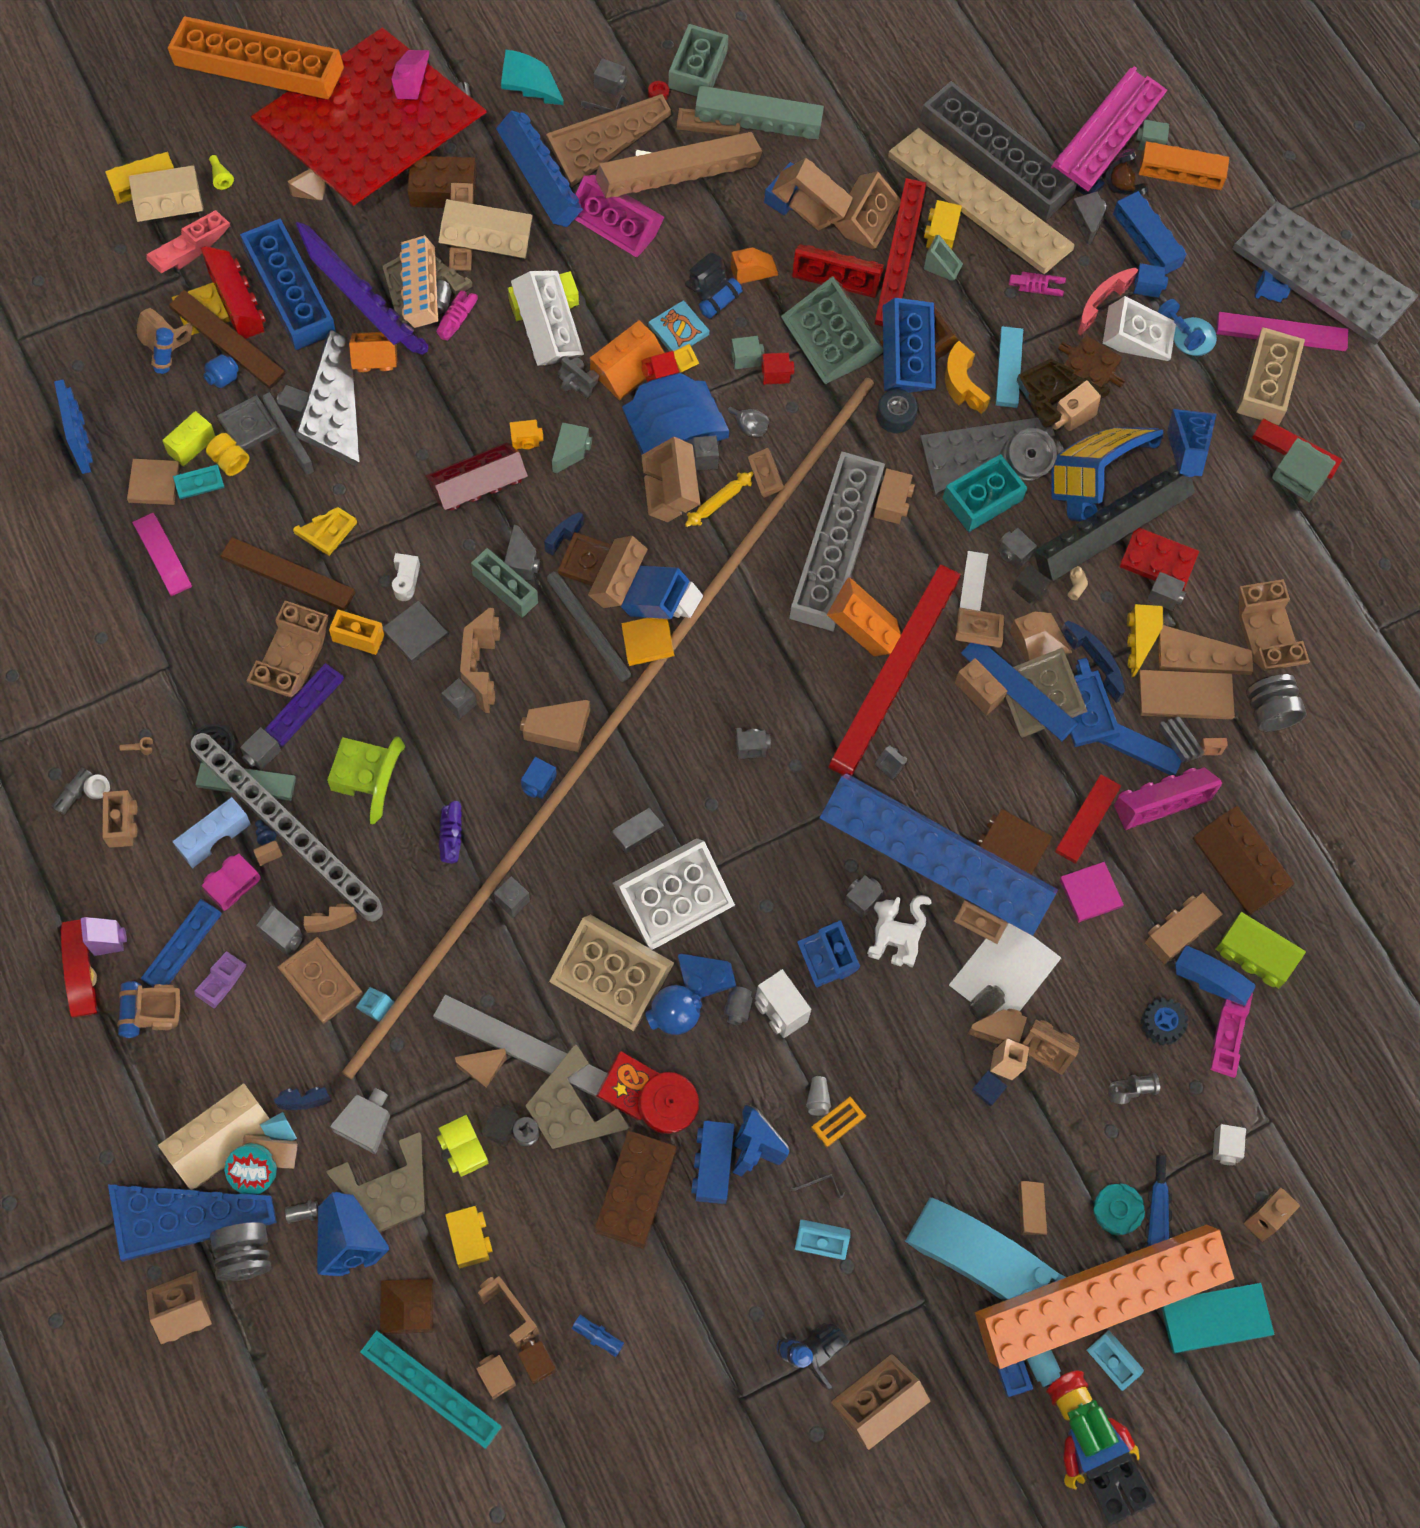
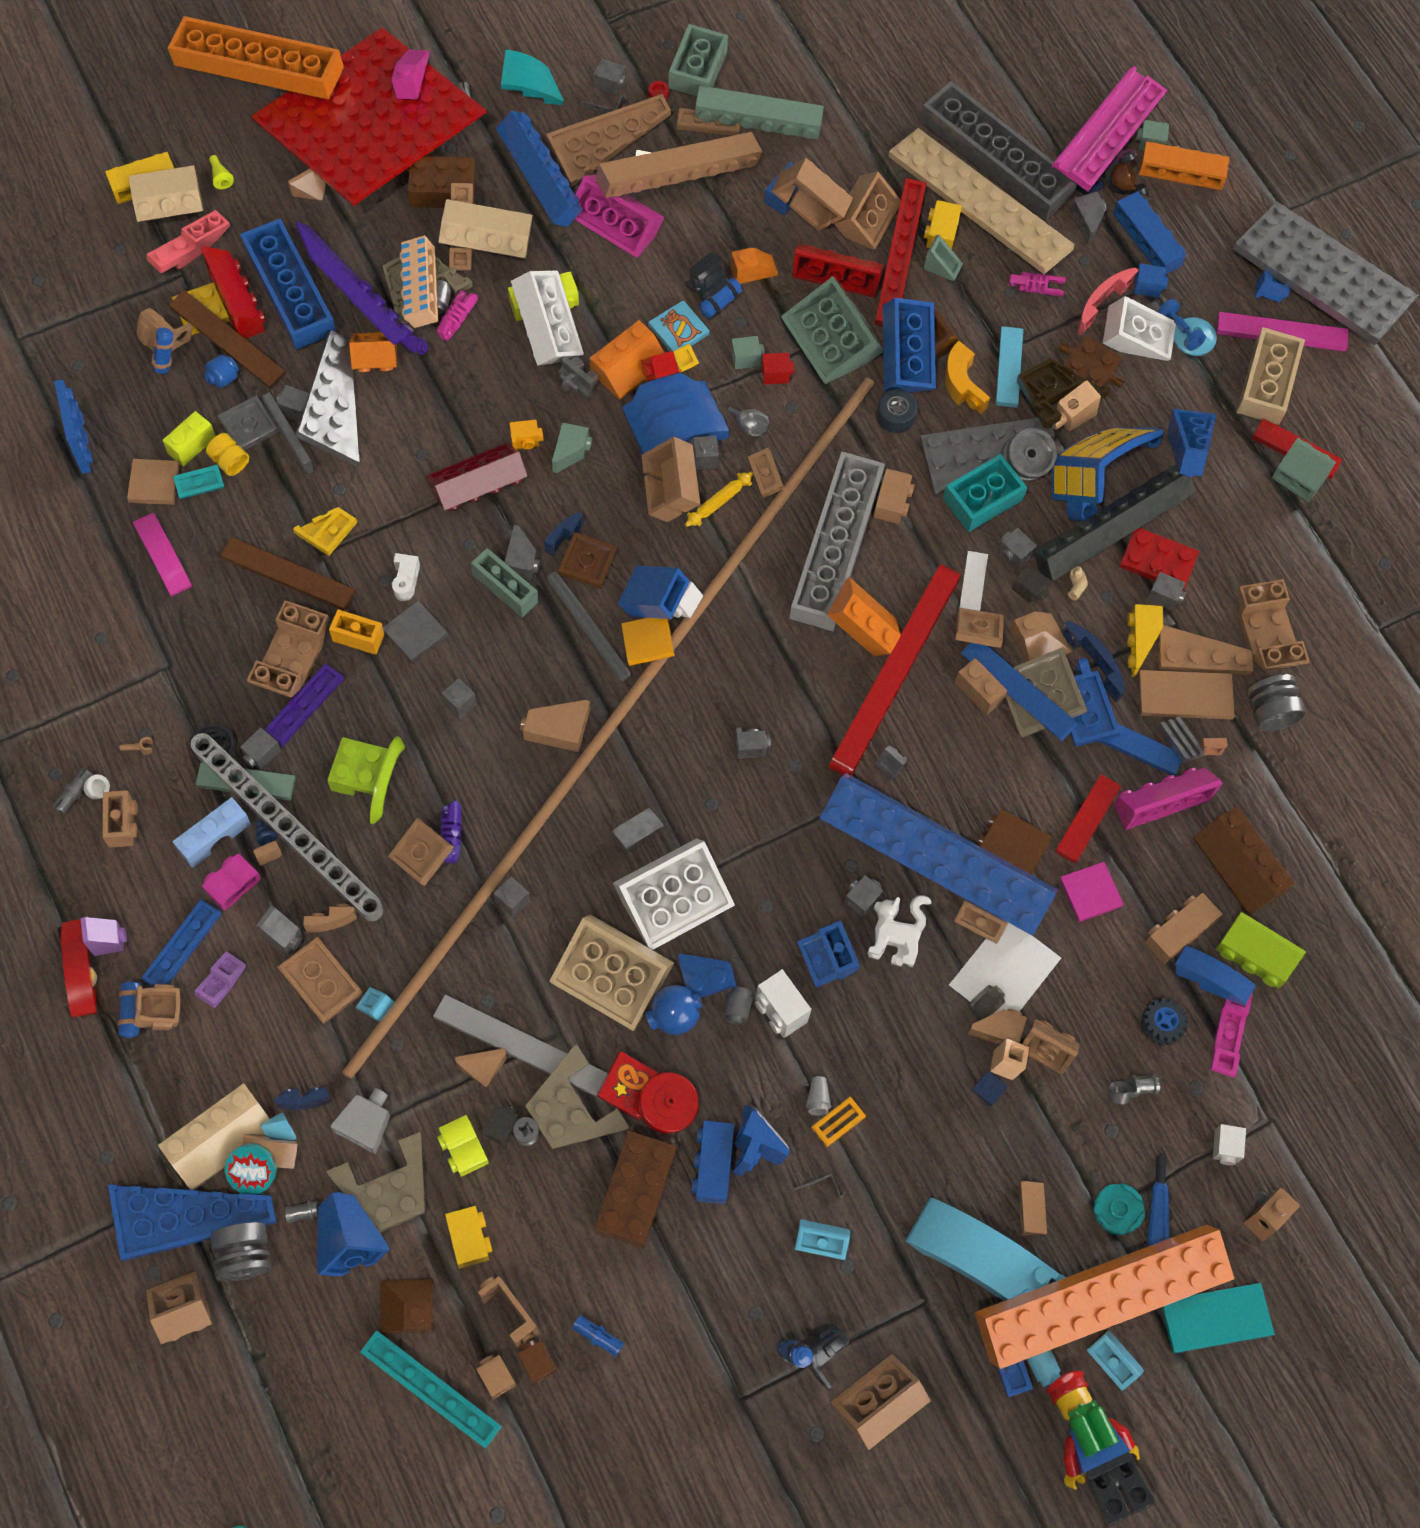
medium nougat slope [460,608,500,713] -> none
blue brick [521,757,557,799] -> none
medium nougat brick [588,536,648,608] -> none
none -> medium nougat tile [388,818,454,886]

